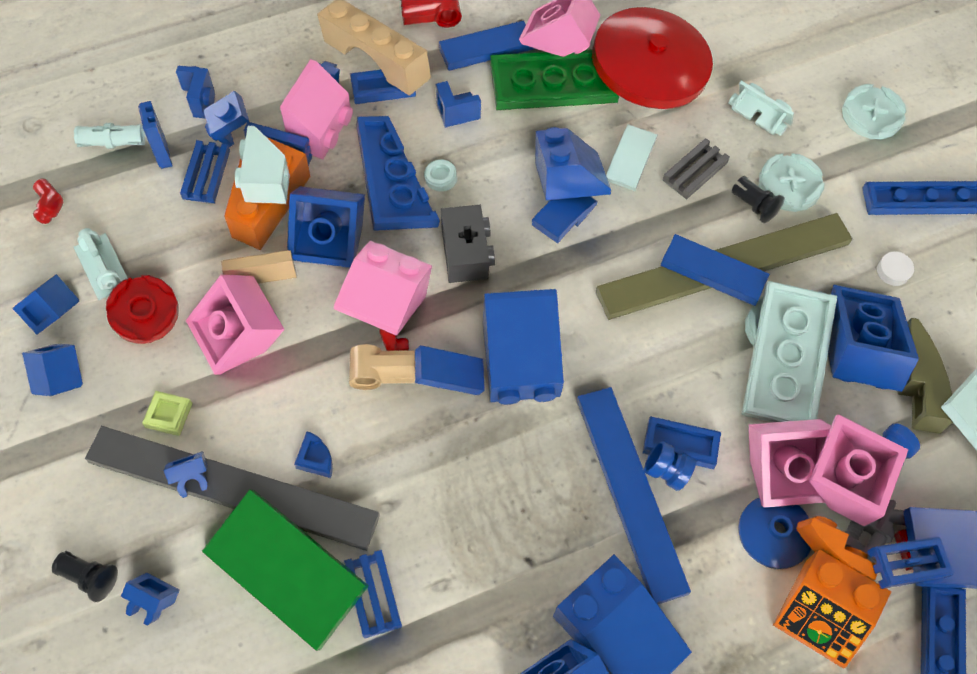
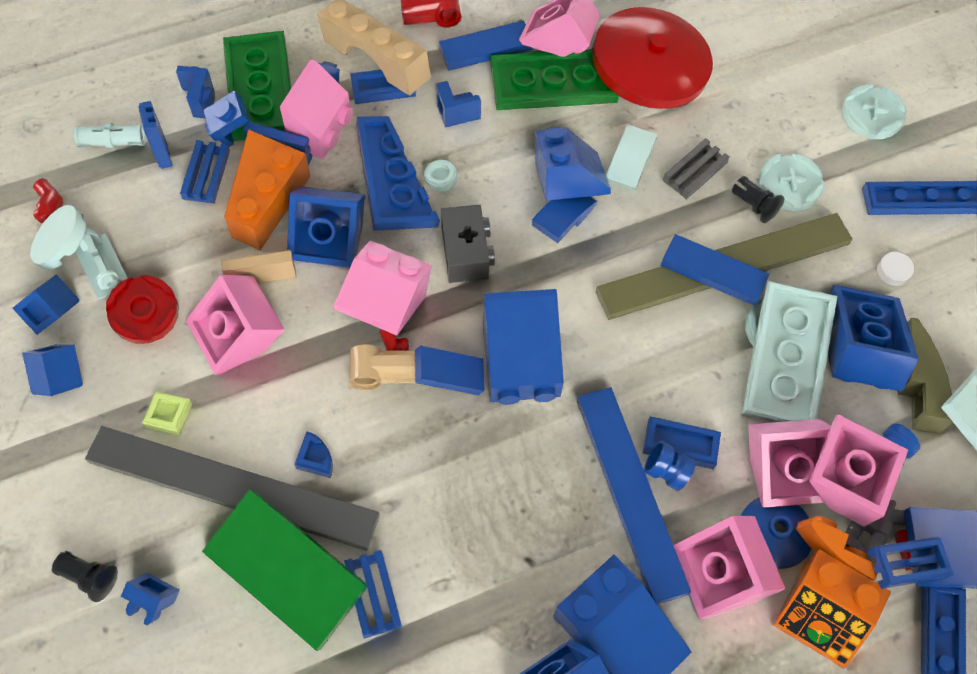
tile [163,451,208,498] -> none
light aqua slope [235,126,290,204] -> none
light aqua hinge [728,80,794,136] -> none
none -> light aqua tile [30,205,86,270]
none -> green tile [223,30,291,141]
none -> bright pink slope [673,516,786,620]

